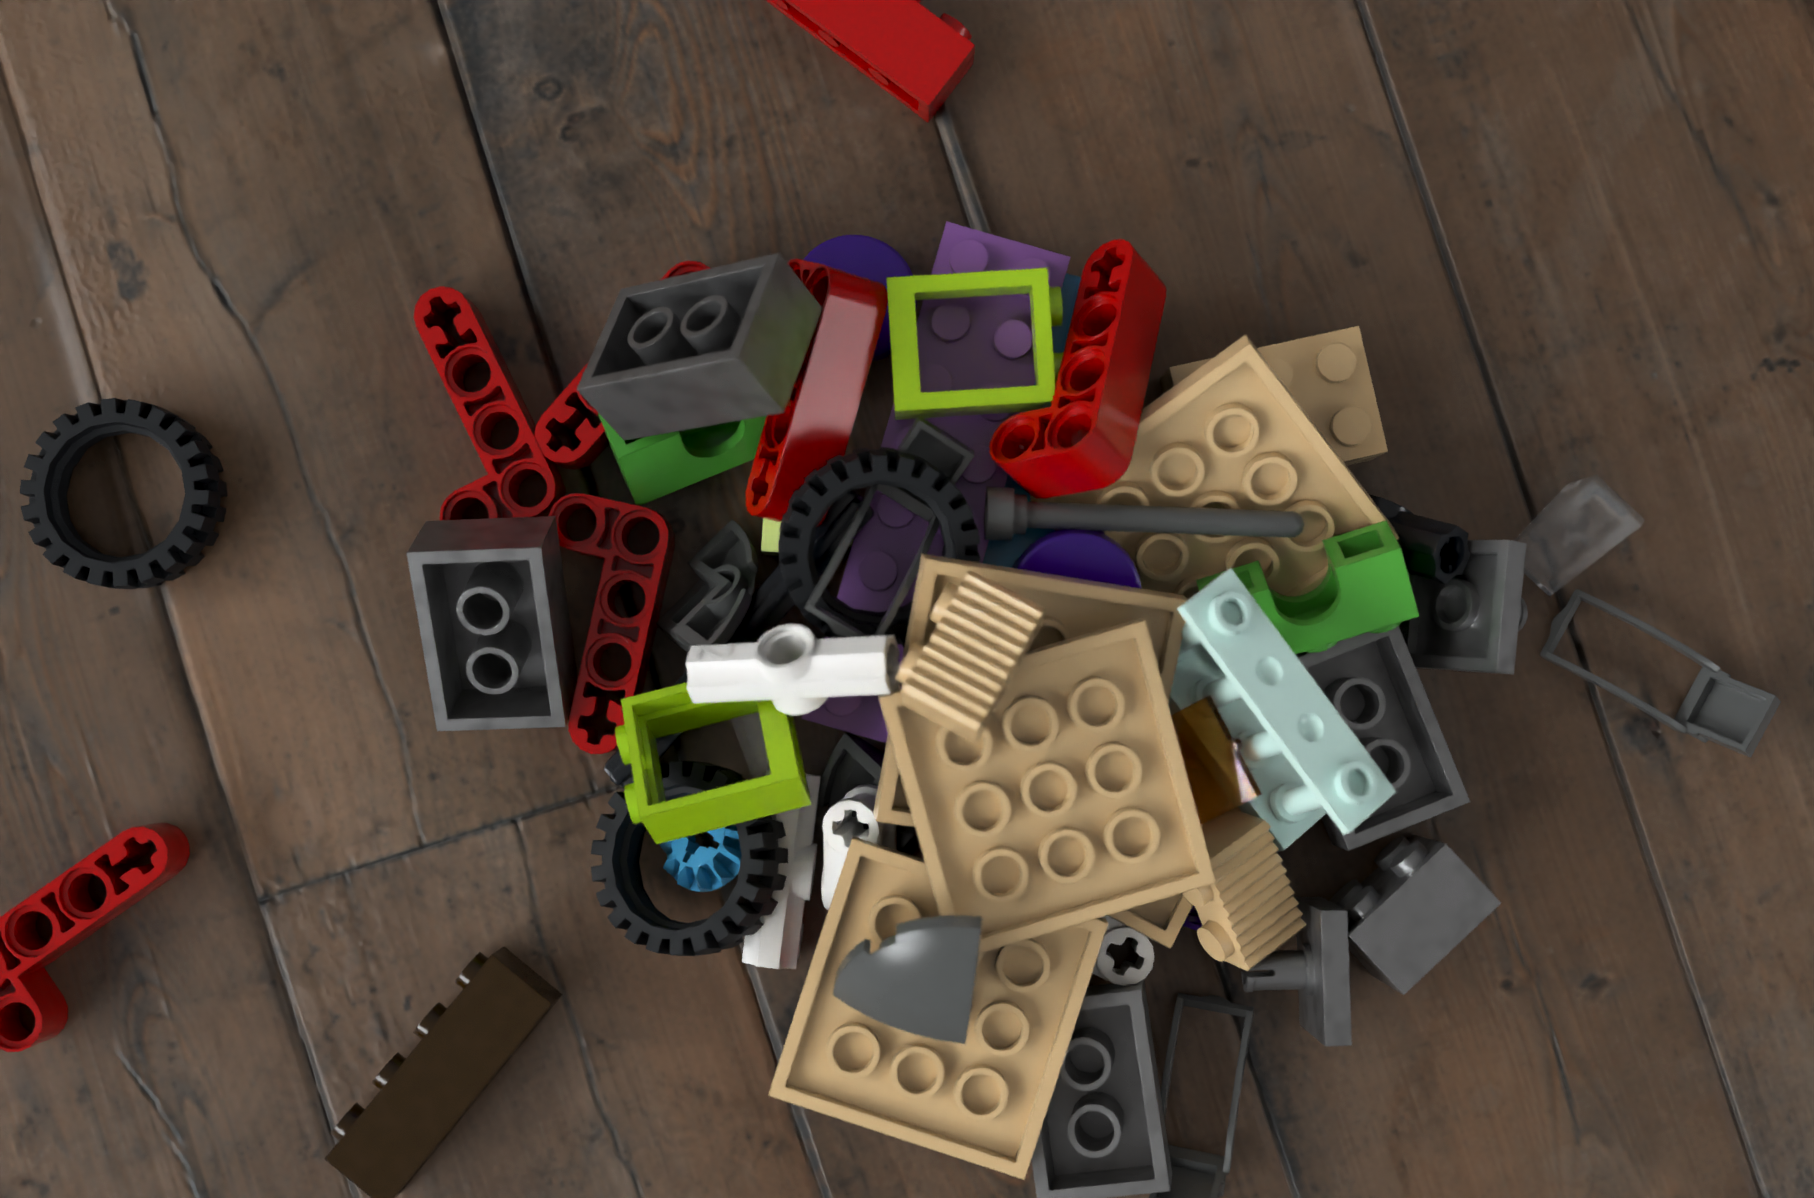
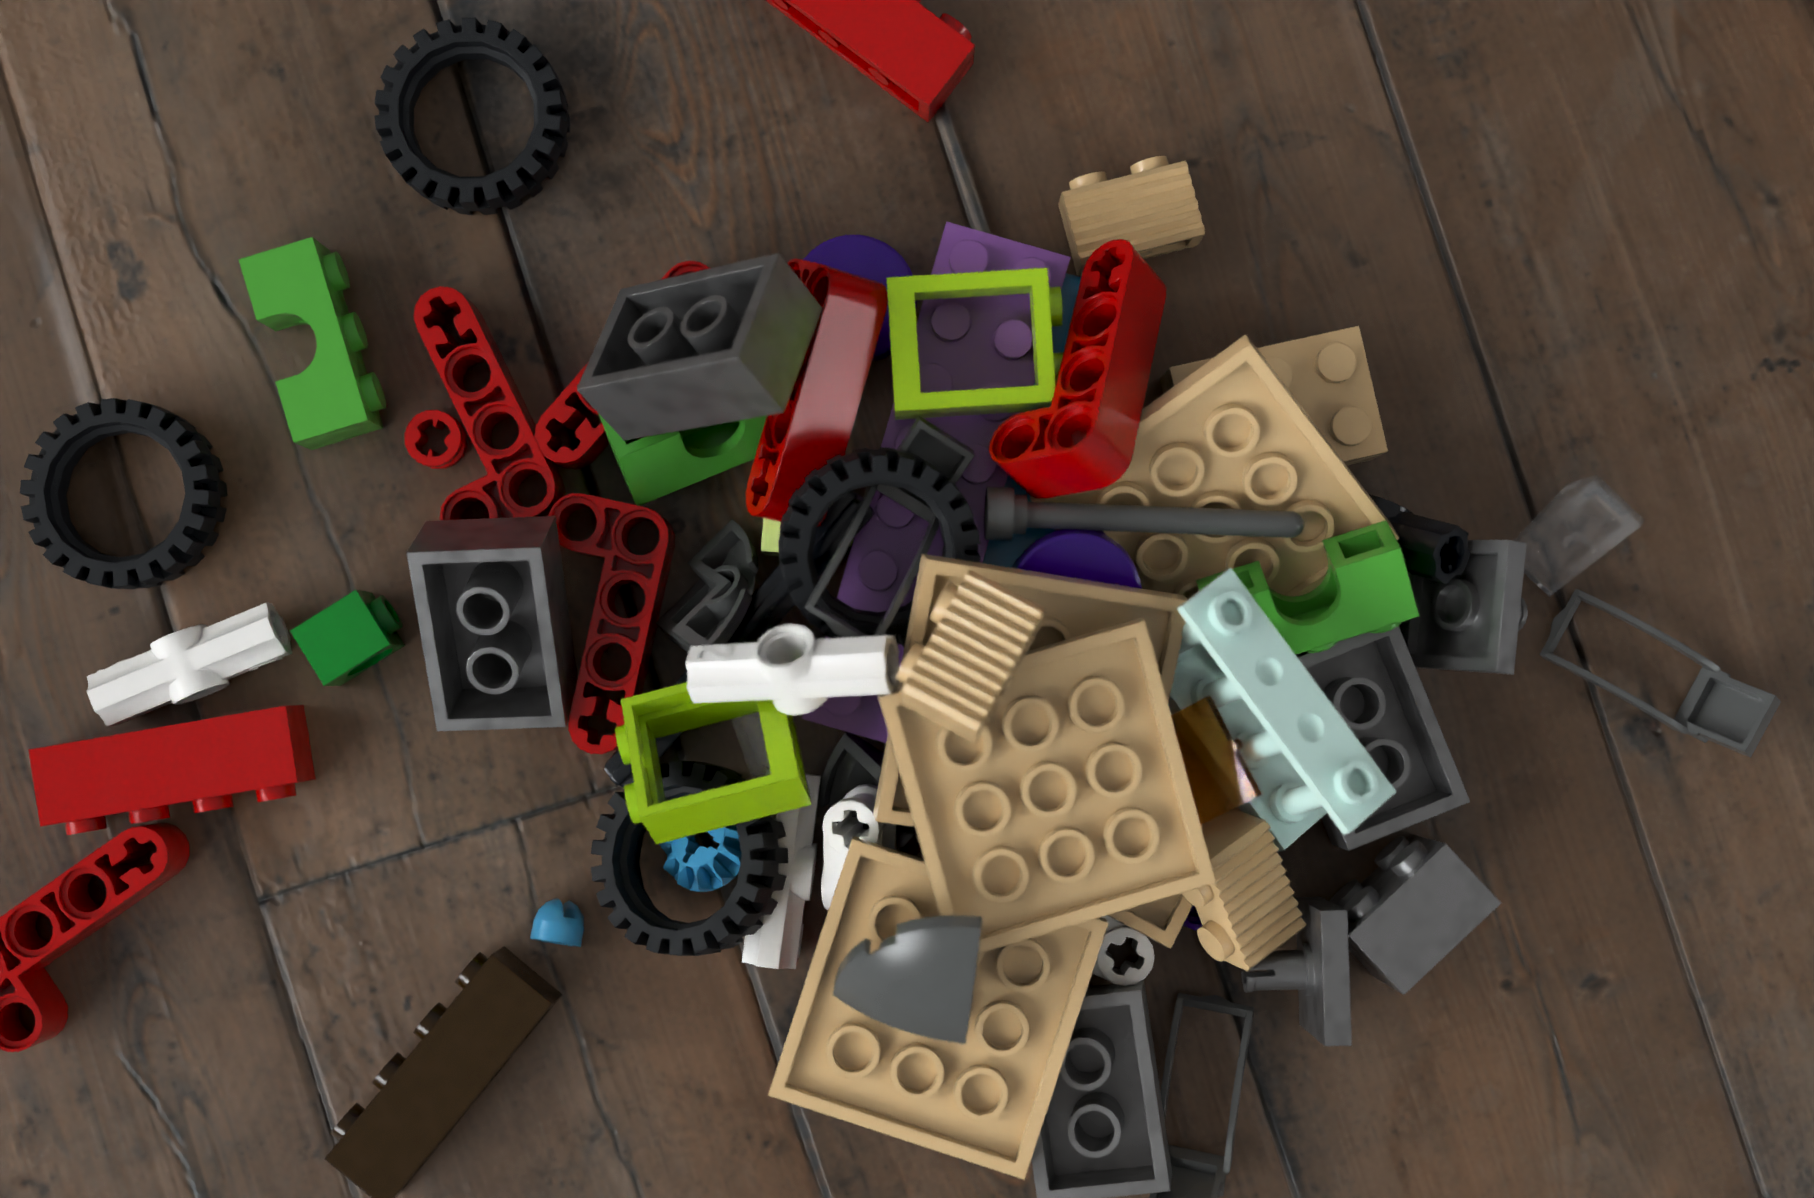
none -> red brick [28,705,316,835]
none -> white piece [86,603,292,727]
none -> bright green arch [238,237,386,450]
none -> green brick [290,590,405,686]
none -> black tyre [374,18,570,215]
none -> red bush [404,410,467,469]
none -> dark azure hinge [530,898,584,947]
none -> tan brick [1058,156,1205,276]

